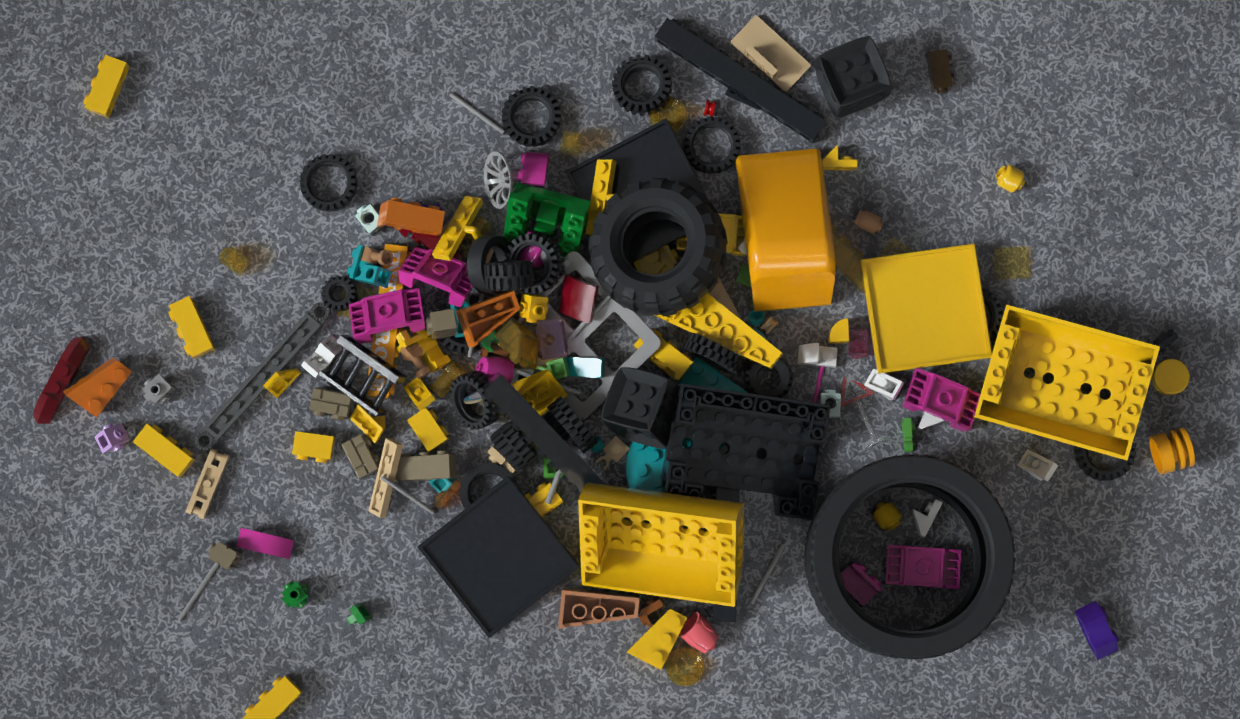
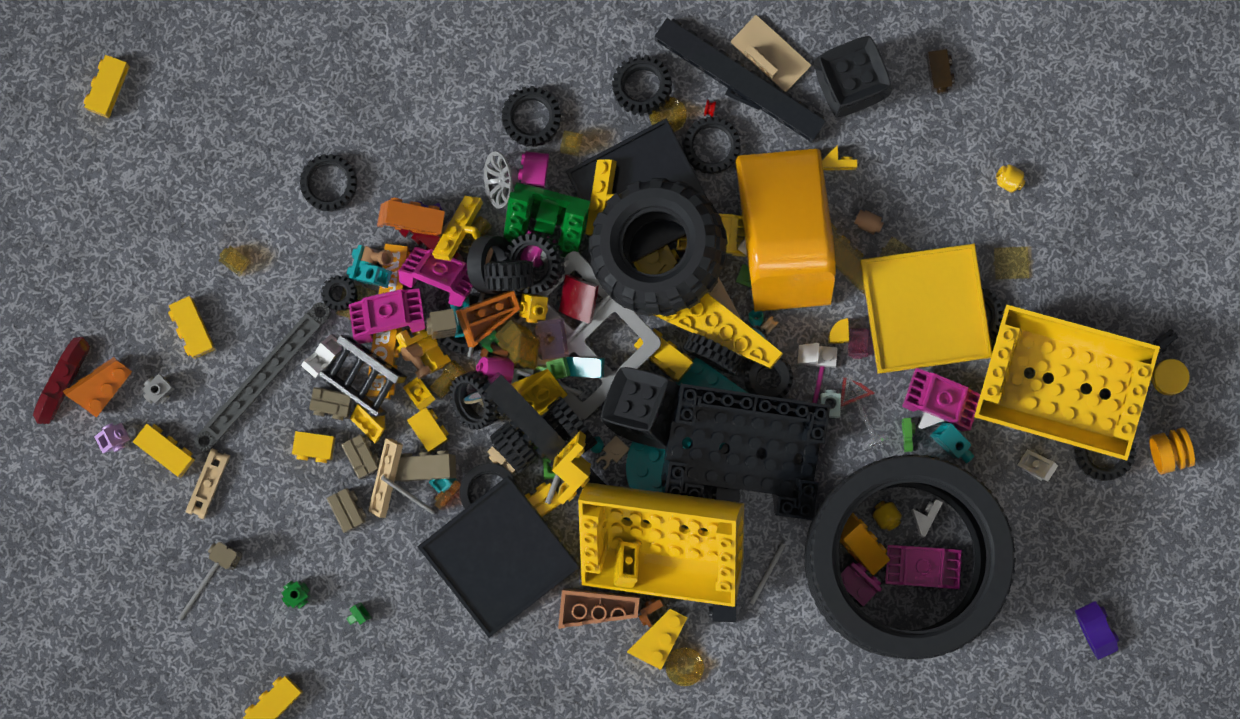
dark pink brick [236,528,294,559] -> none
yellow tile [263,368,301,398] -> none
light aqua brick [355,204,385,236] -> none
light grey axle [449,93,505,134] -> none
coral helmet [679,612,719,653] -> none
white slope [864,369,904,400] -> none
none -> dark tan brick [326,488,367,533]
none -> yellow bracket [552,431,591,504]
none -> yellow brick [614,541,639,588]
none -> light orange brick [840,512,890,575]
none -> teal torso [930,422,974,463]

